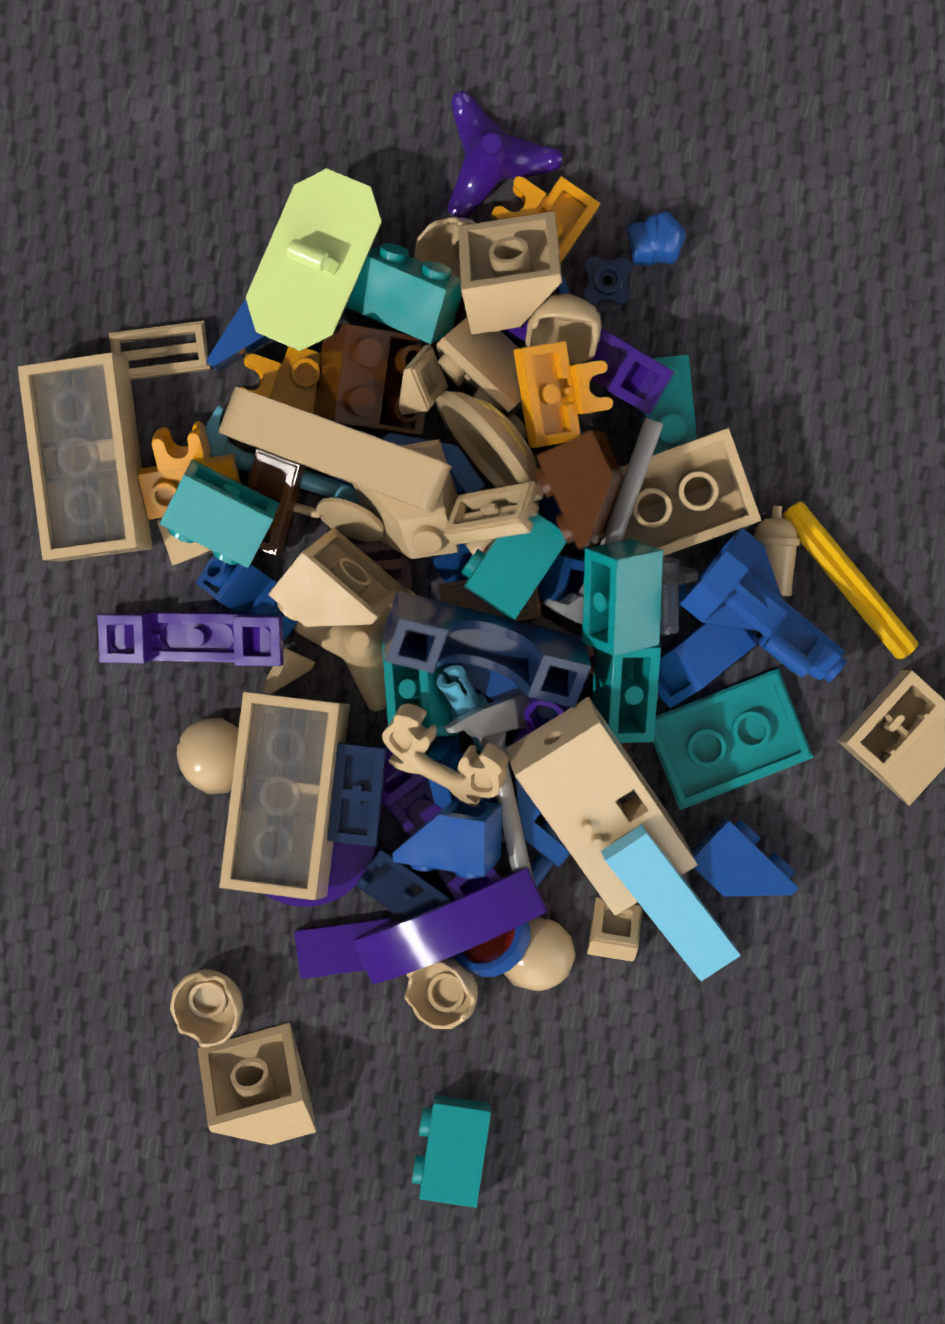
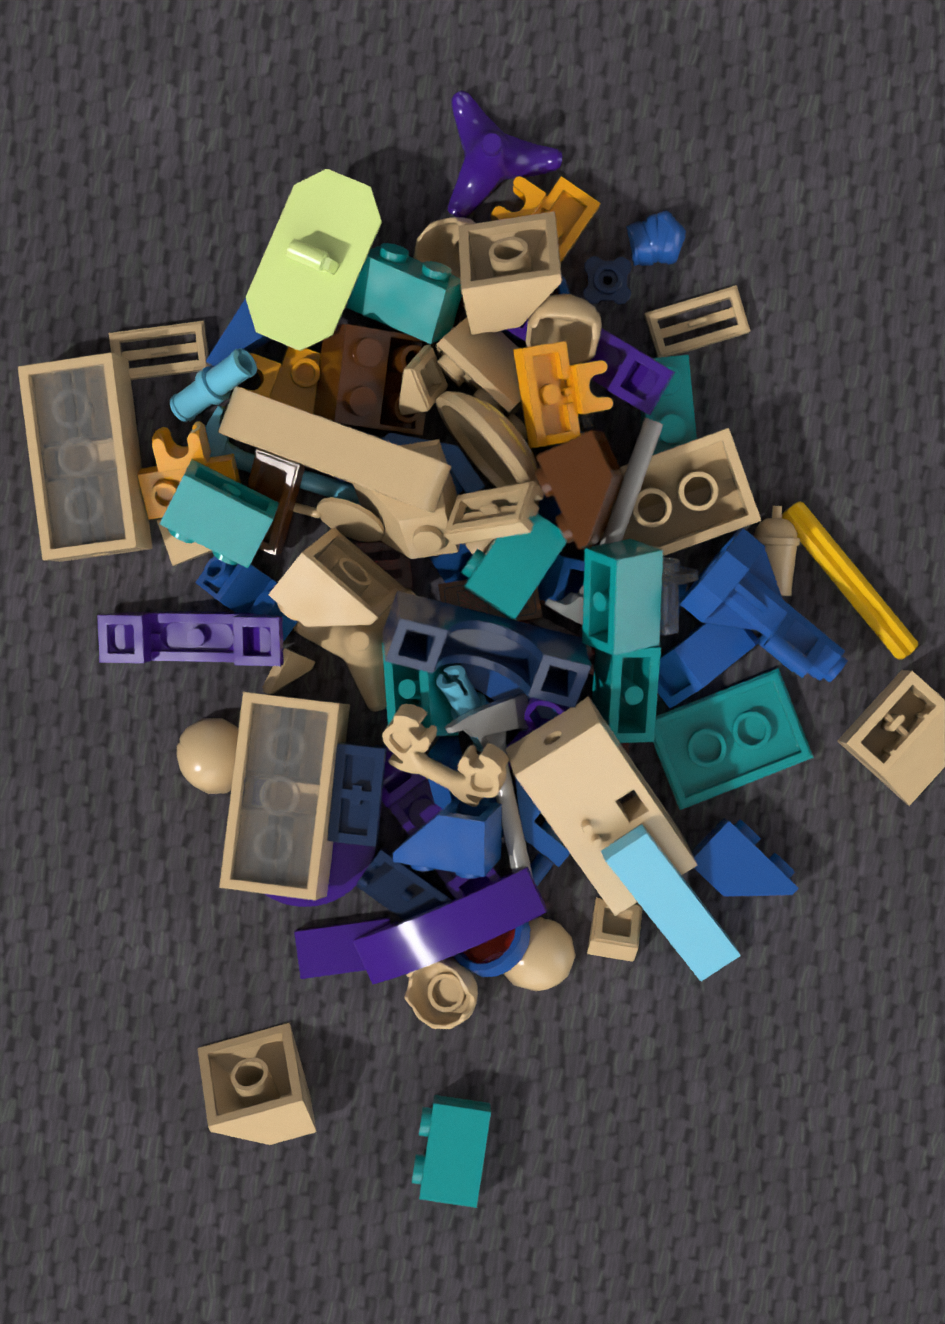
tan hair [170,969,244,1048] -> none
none -> medium azure pin [170,348,257,422]
none -> tan tile [644,285,750,358]

